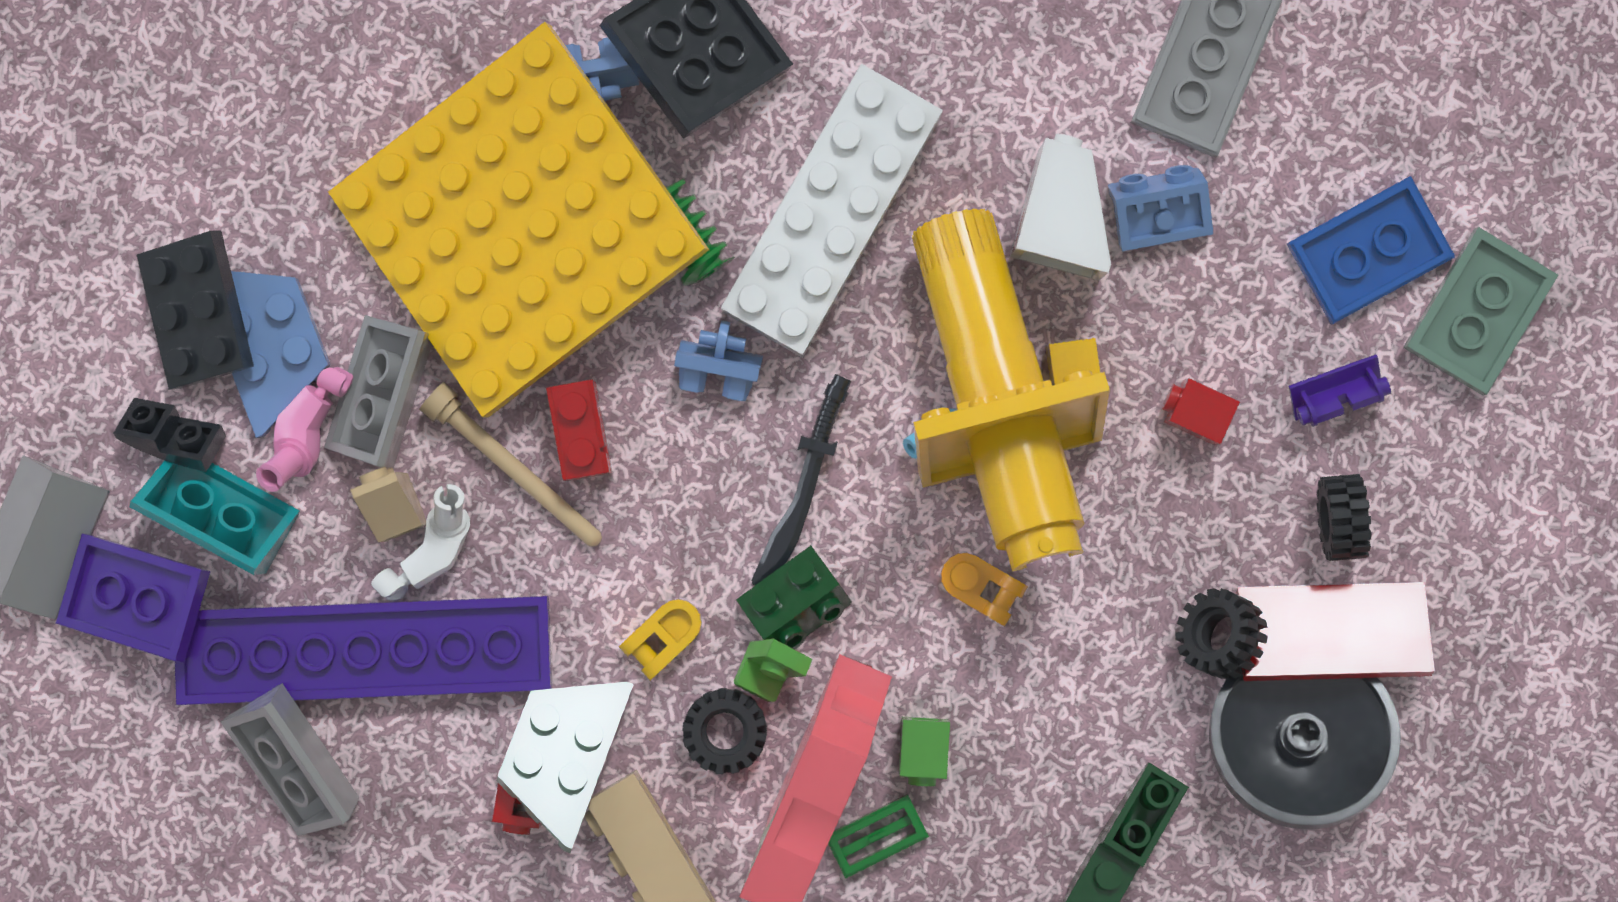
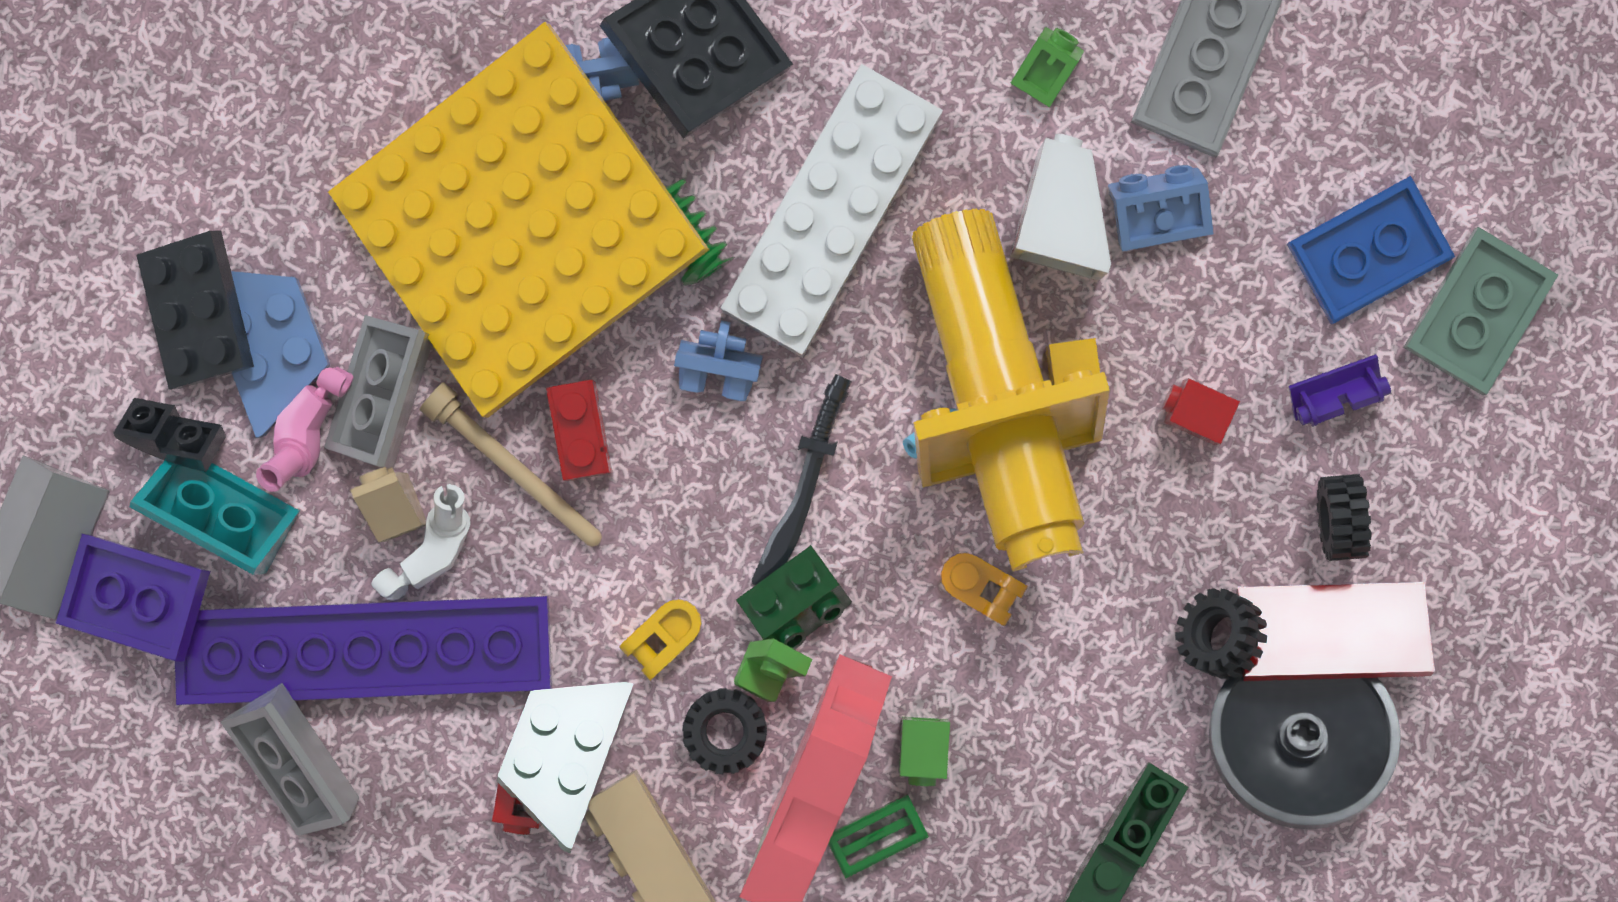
none -> bright green bracket [1010,27,1084,108]

